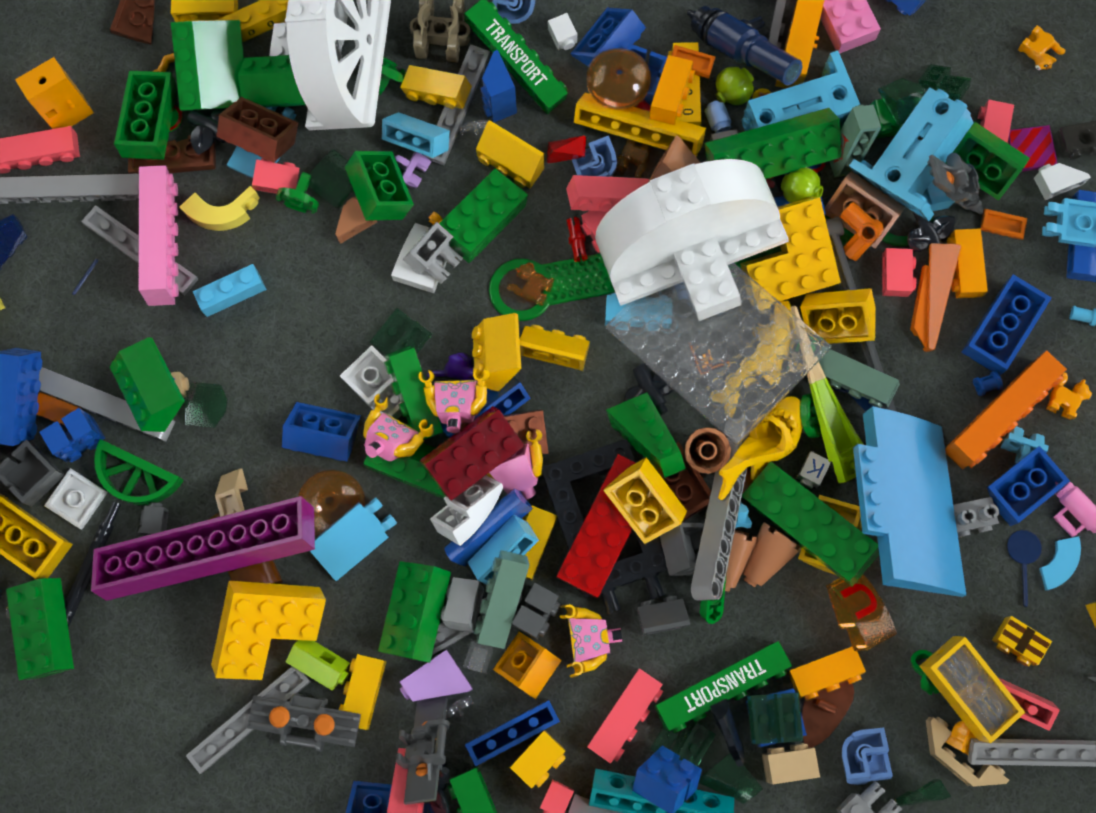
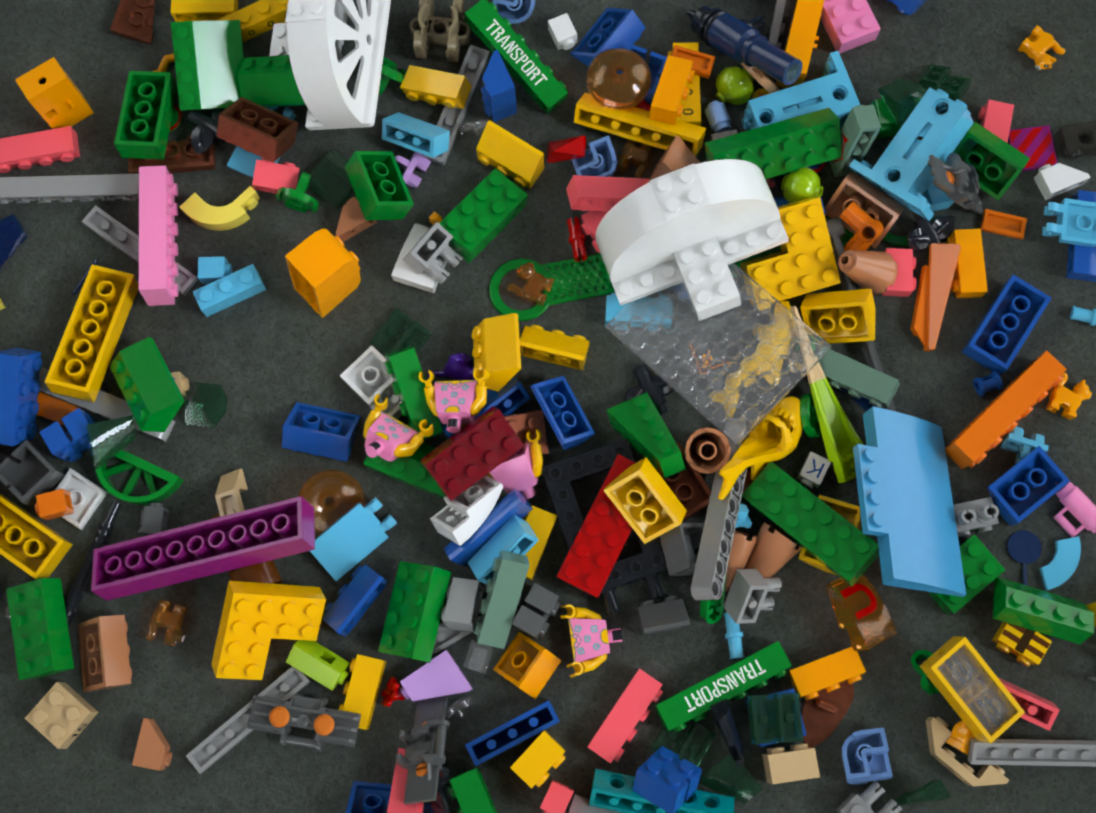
none -> tan brick [25,682,99,749]
none -> orange brick [35,489,74,520]
none -> yellow brick [44,264,139,403]
none -> nougat slope [77,615,132,692]
none -> clear green slope [86,415,136,469]
none -> nougat slope [132,718,172,771]
none -> clear orange animal [146,599,189,646]
none -> medium azure brick [198,256,232,284]
none -> light orange brick [285,229,361,318]
none -> blue slope [322,564,389,637]
none -> red plant [381,676,405,707]
none -> blue slope [530,376,595,451]
none -> light grey brick [724,569,782,624]
none -> medium azure pin [724,612,745,659]
none -> light nougat tile [741,63,780,93]
none -> nougat cone [838,250,898,295]
none -> green brick [928,534,1005,616]
none -> green slope [993,577,1094,645]

